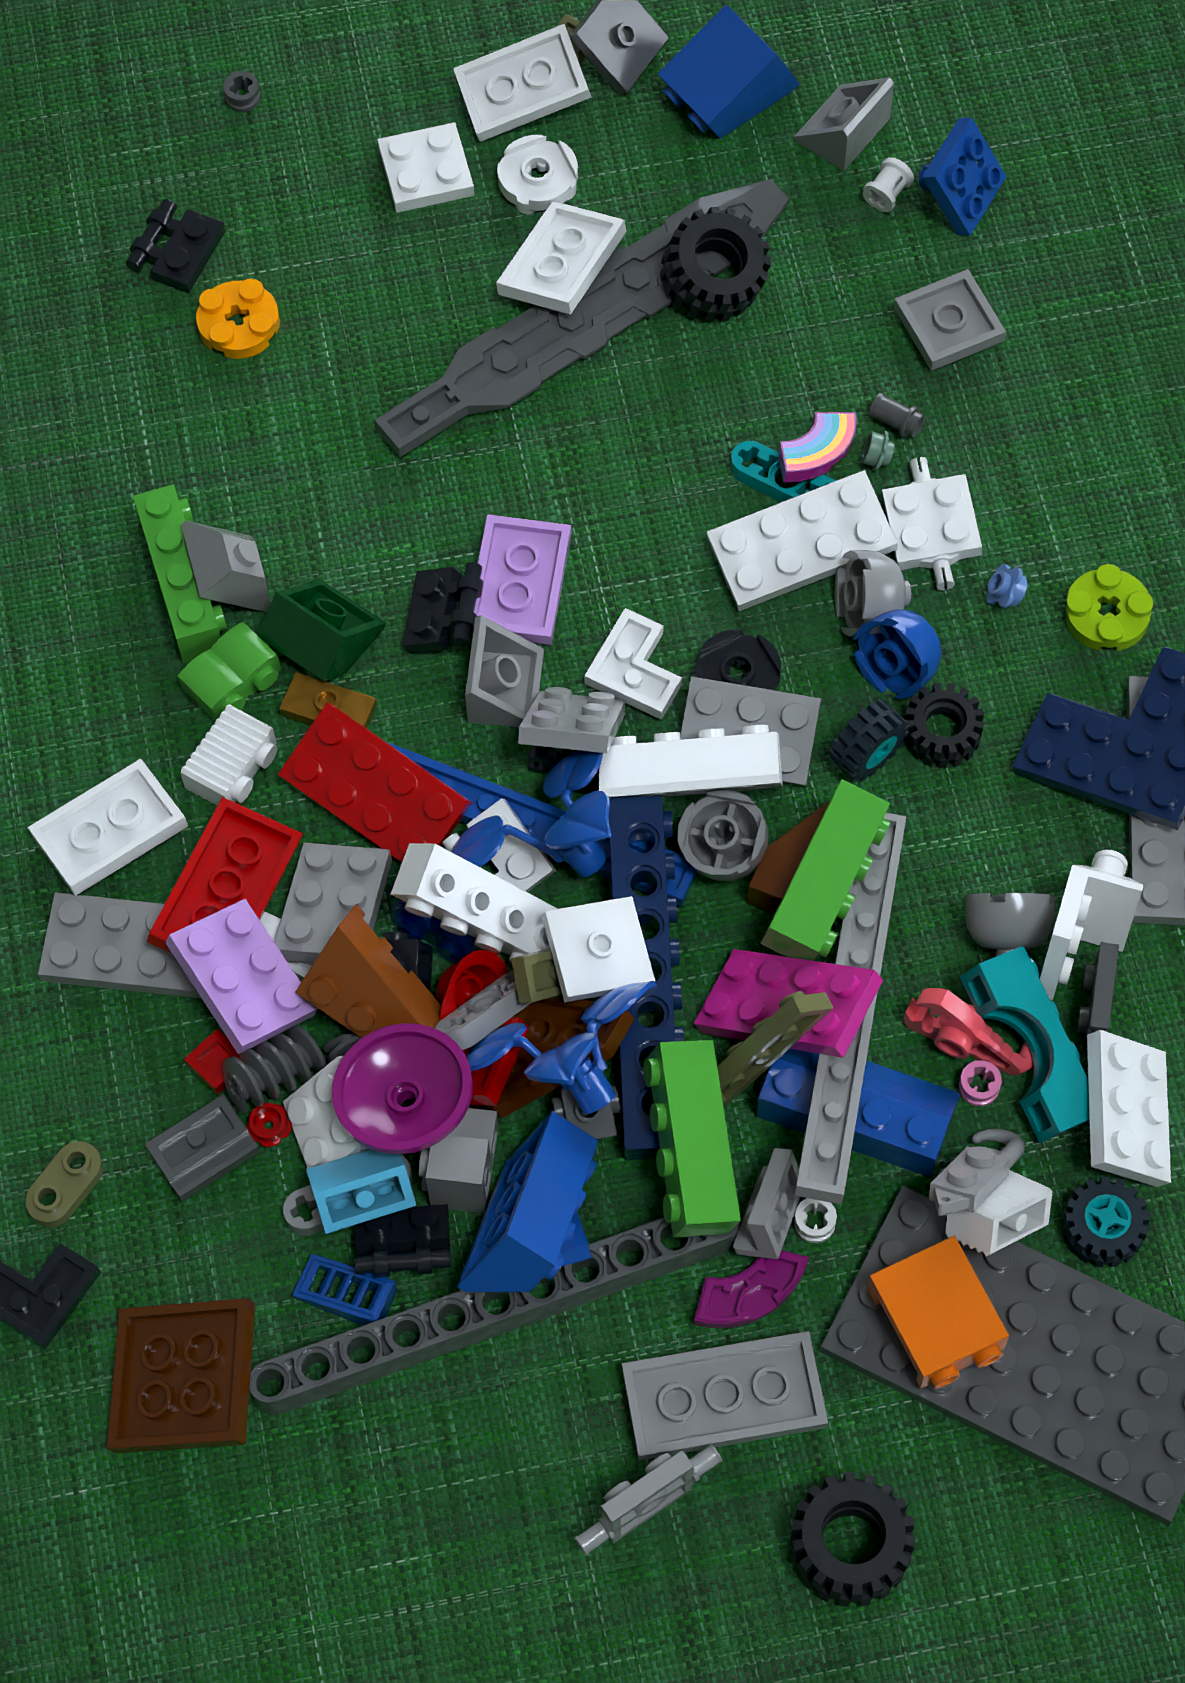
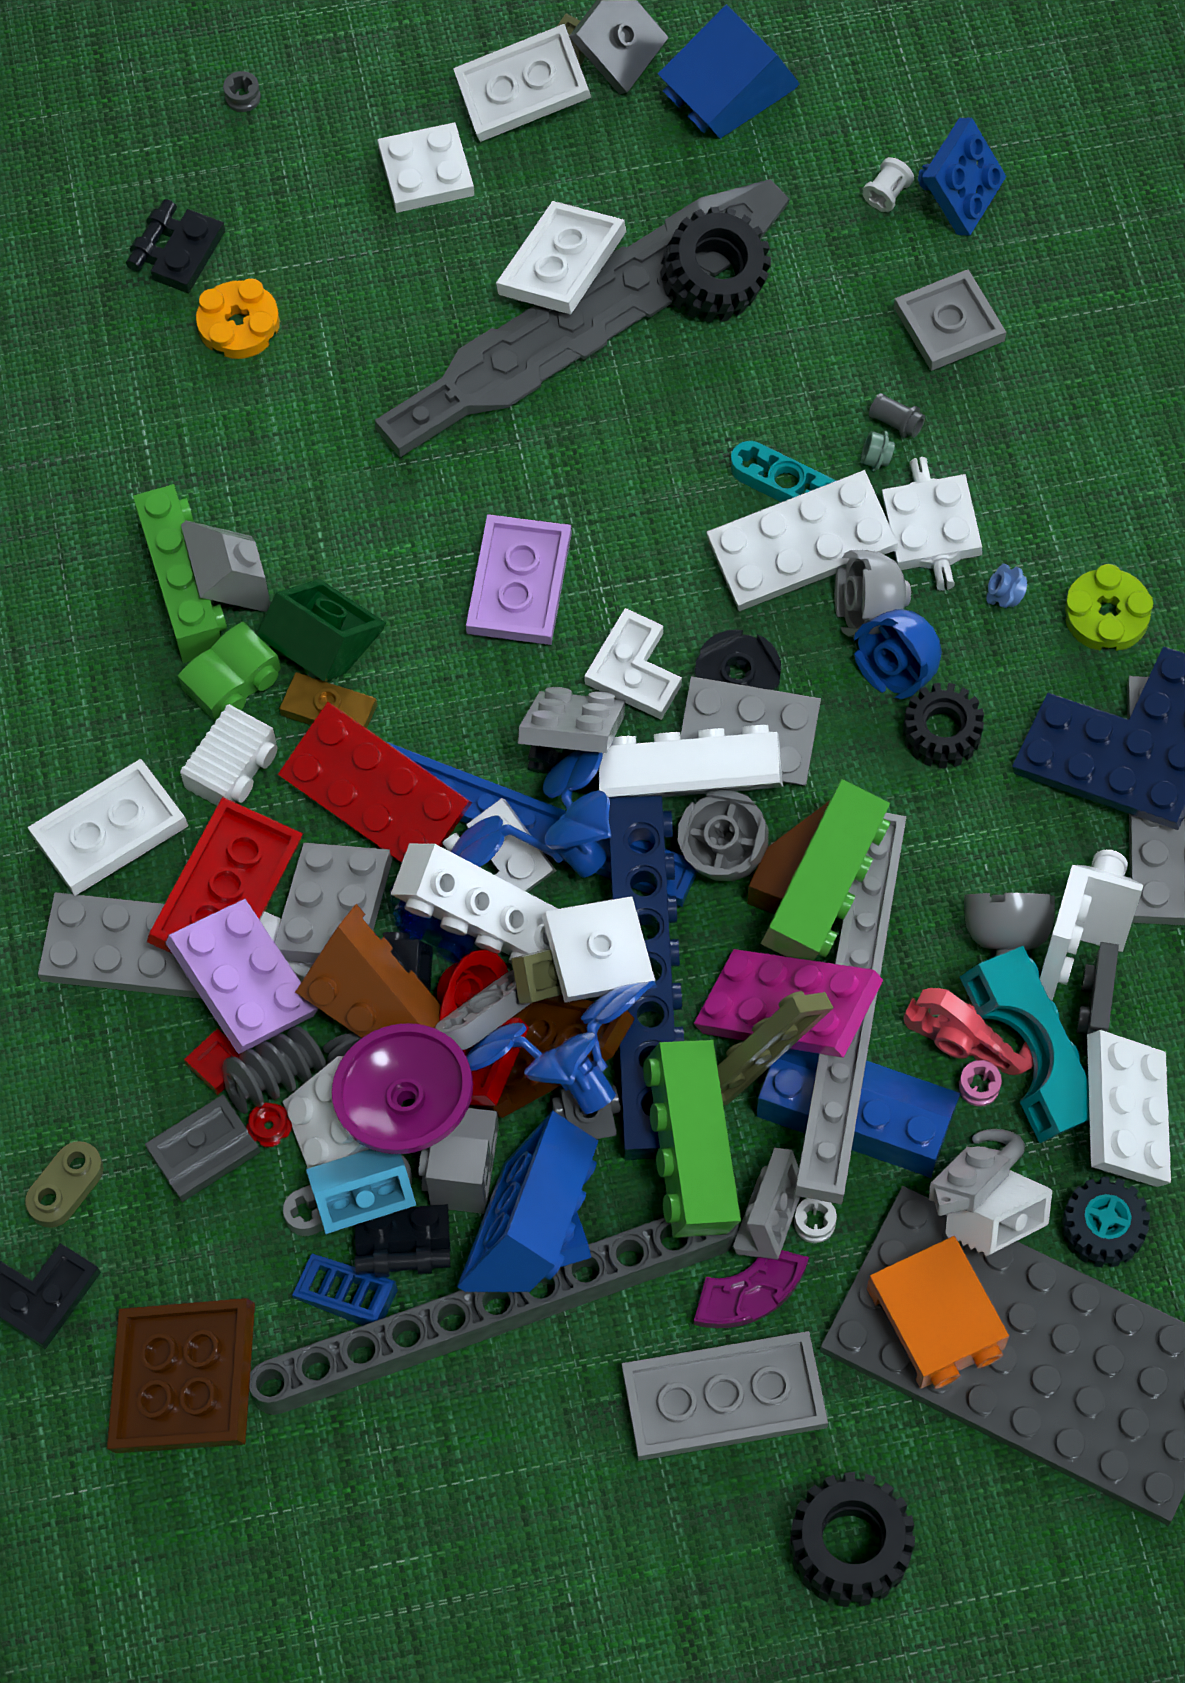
black plate [402,562,484,654] -> none
light grey slope [465,615,544,727] -> none
white plate [497,135,578,214] -> none
light grey plate [574,1444,723,1555] -> none
tile [778,412,857,482] -> none
light grey slope [794,77,894,171] -> none
black wheel [829,700,910,782] -> none

